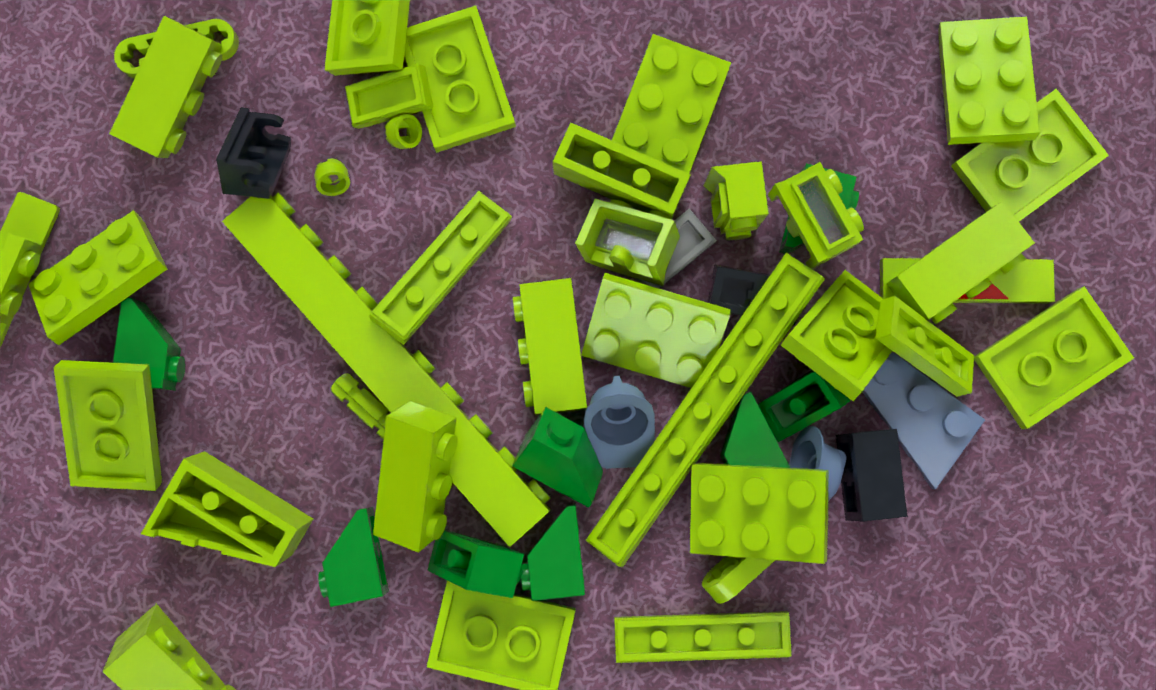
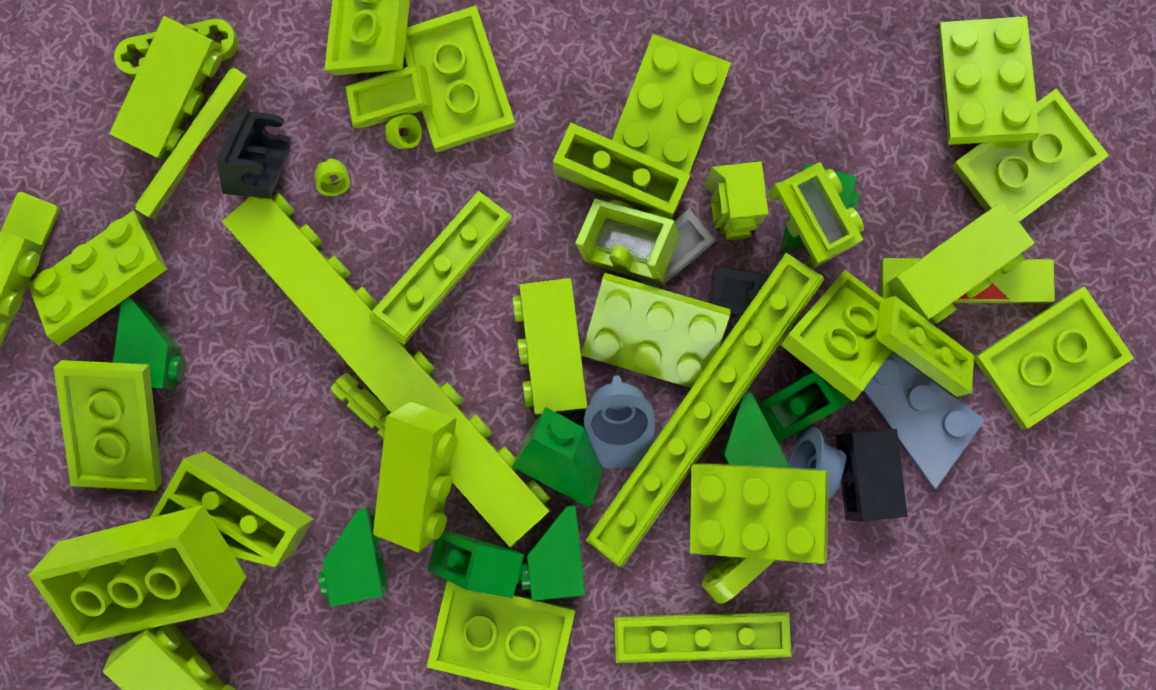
none -> lime brick [28,505,246,645]
none -> lime tile [135,67,249,220]

